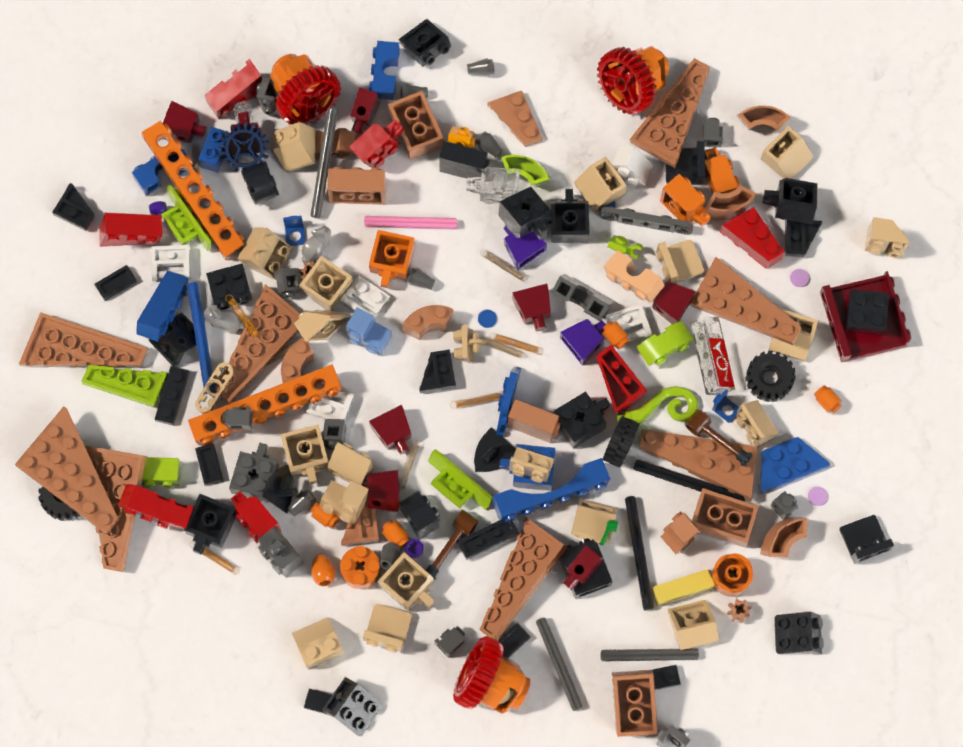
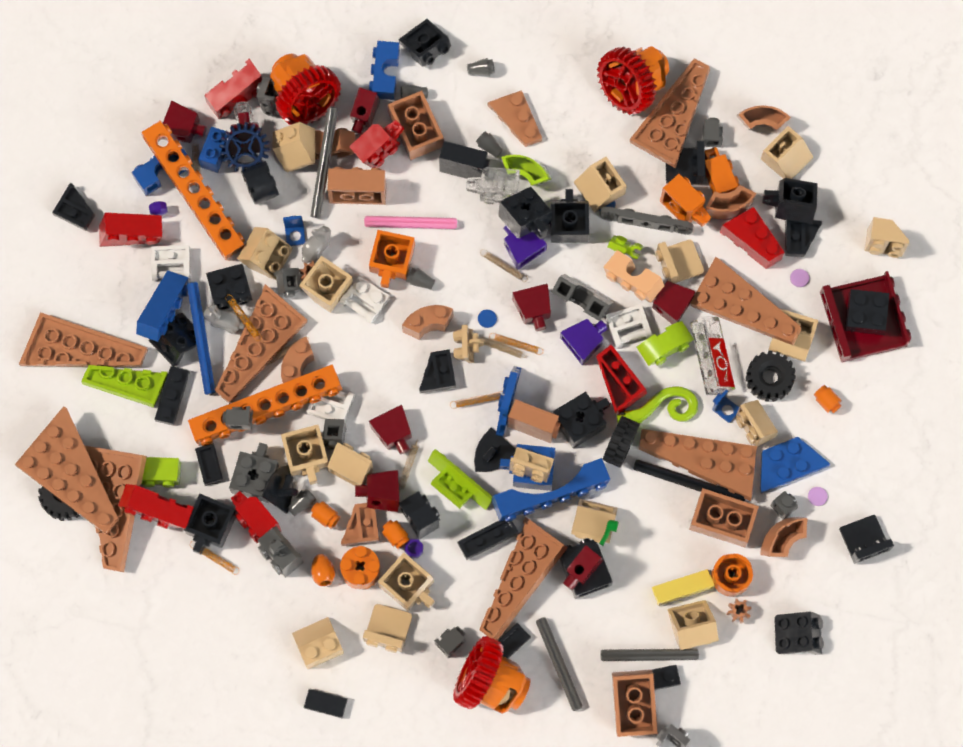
black tile [94,265,137,301] -> none
lime bracket [161,185,212,251] -> none
tan beam [195,363,234,414] -> none
tan slope [294,310,352,342] -> none
tan brick [319,480,369,524] -> none
bracket [322,677,382,736] -> none
medium blue brick [346,307,392,355] -> none
dark grey cone [380,542,401,570] -> none
reddish brown piece [425,510,479,580] -> none
light orange brick [447,126,476,148] -> none
orange brick [602,321,630,350] -> none
white brick [612,145,653,186] -> none
black axle [625,496,654,611] -> none
nougat brick [660,511,701,555] -> none
reddish brown piece [684,409,752,466] -> none

